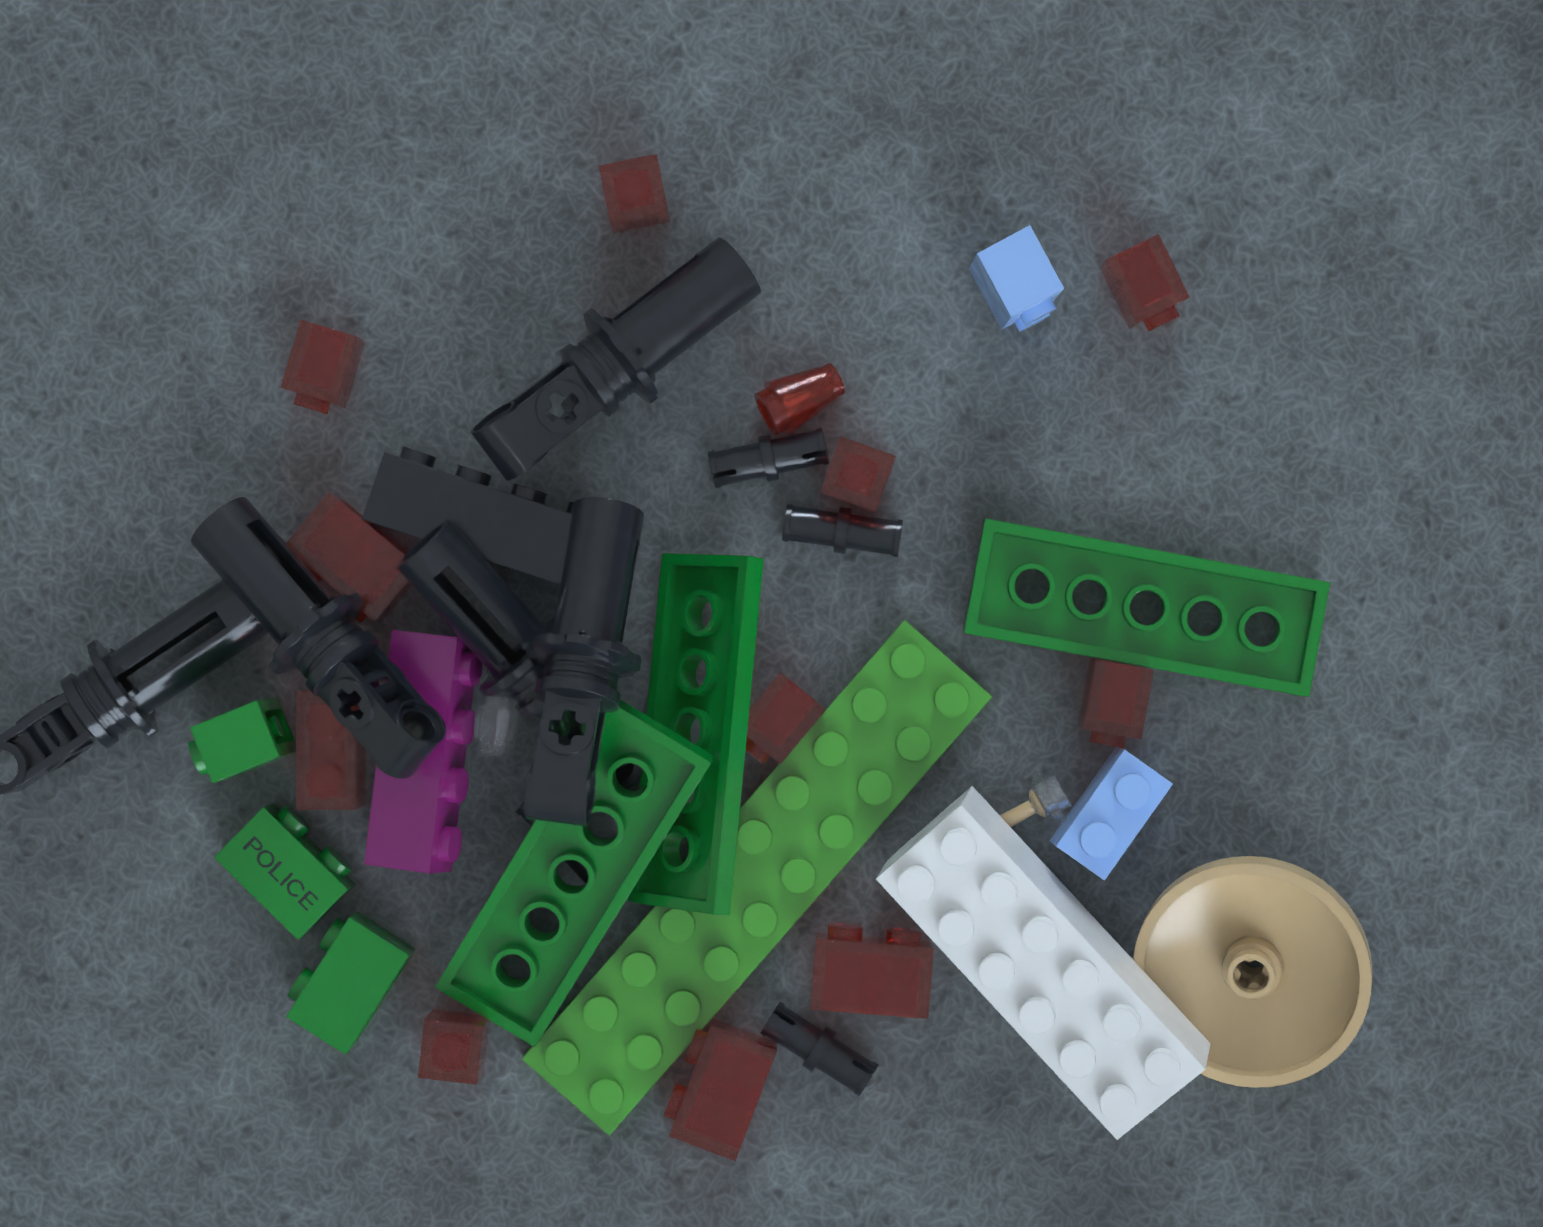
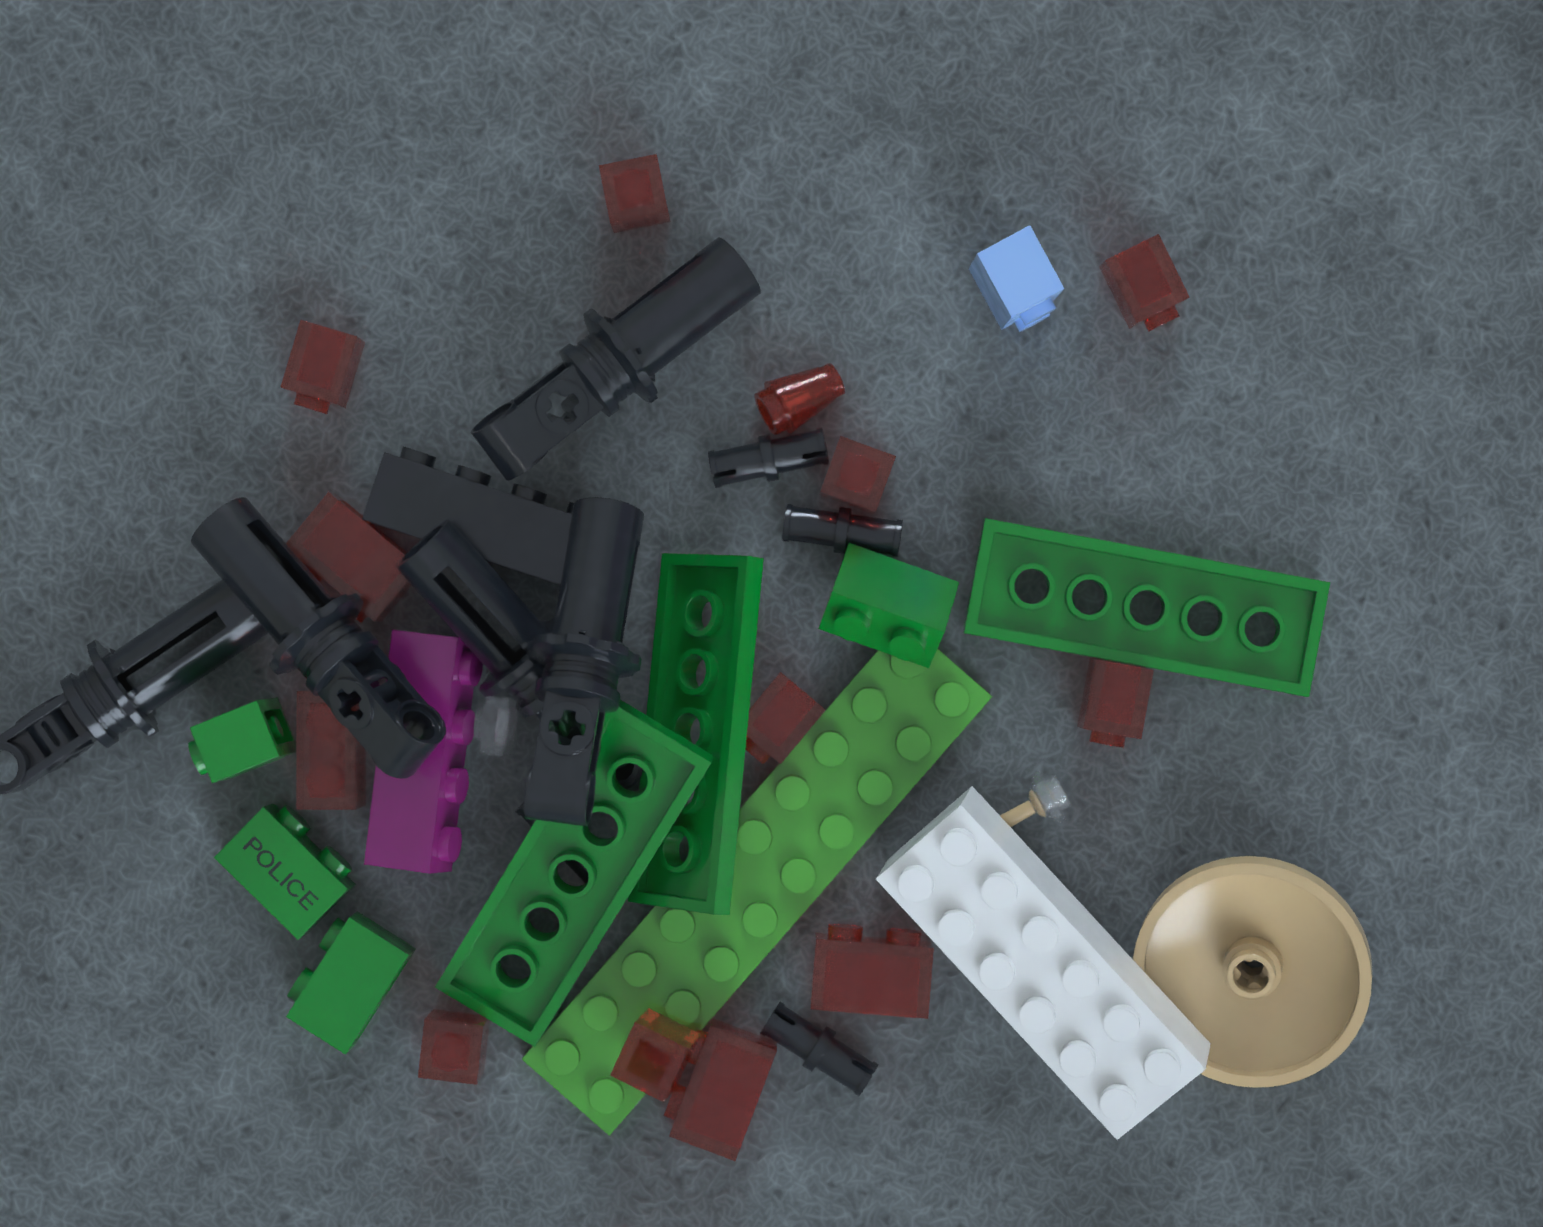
light blue brick [1050,747,1173,881] -> none
none -> clear red brick [610,1008,701,1102]
none -> green brick [818,543,959,668]

